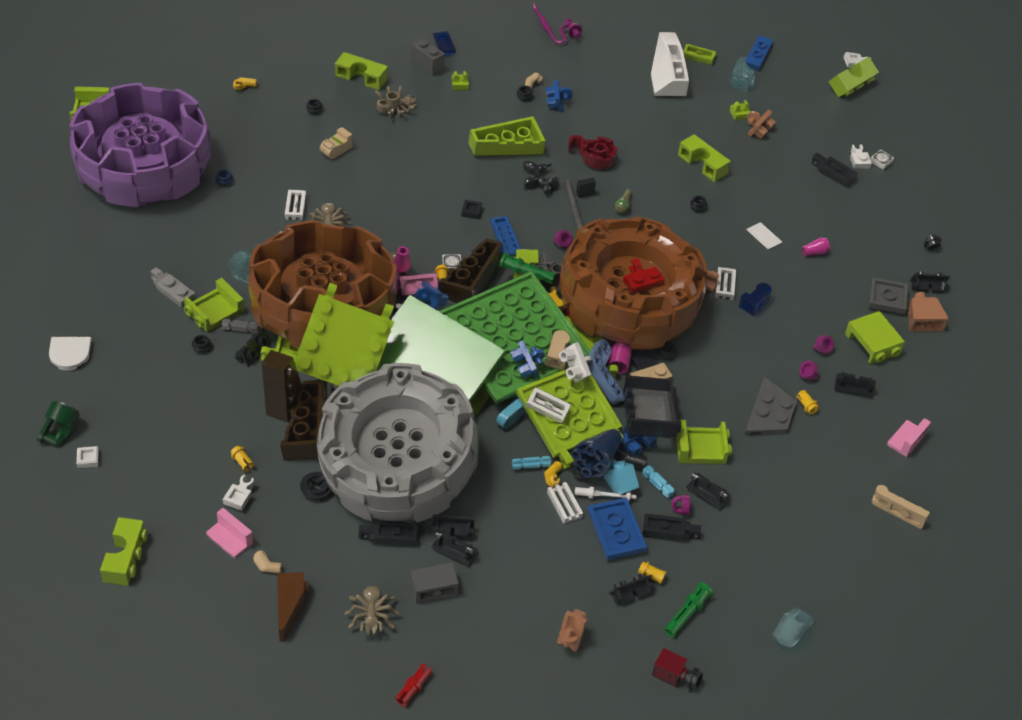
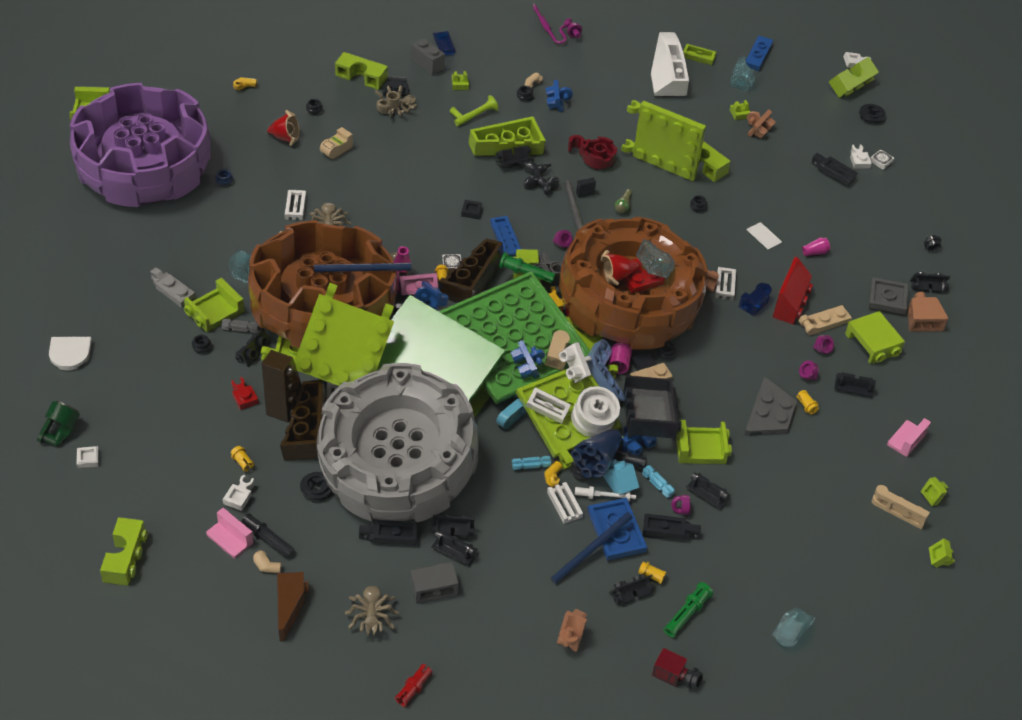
none -> red plate [231,377,259,410]
none -> black axle [242,513,295,558]
none -> hat [267,110,300,146]
none -> dark blue piece [314,263,411,272]
none -> black piece [383,76,409,96]
none -> lime piece [449,95,498,127]
none -> black hinge [496,145,533,167]
none -> dark blue piece [550,512,633,584]
none -> white wheel [571,386,620,437]
none -> red hat [600,250,639,285]
none -> lime plate [621,100,706,181]
none -> clear light blue arch [636,239,676,278]
none -> red slope [772,257,813,325]
none -> tan plate [798,305,852,335]
none -> black gear [859,104,886,124]
none -> lime tile [920,477,949,506]
none -> lime tile [929,538,955,568]

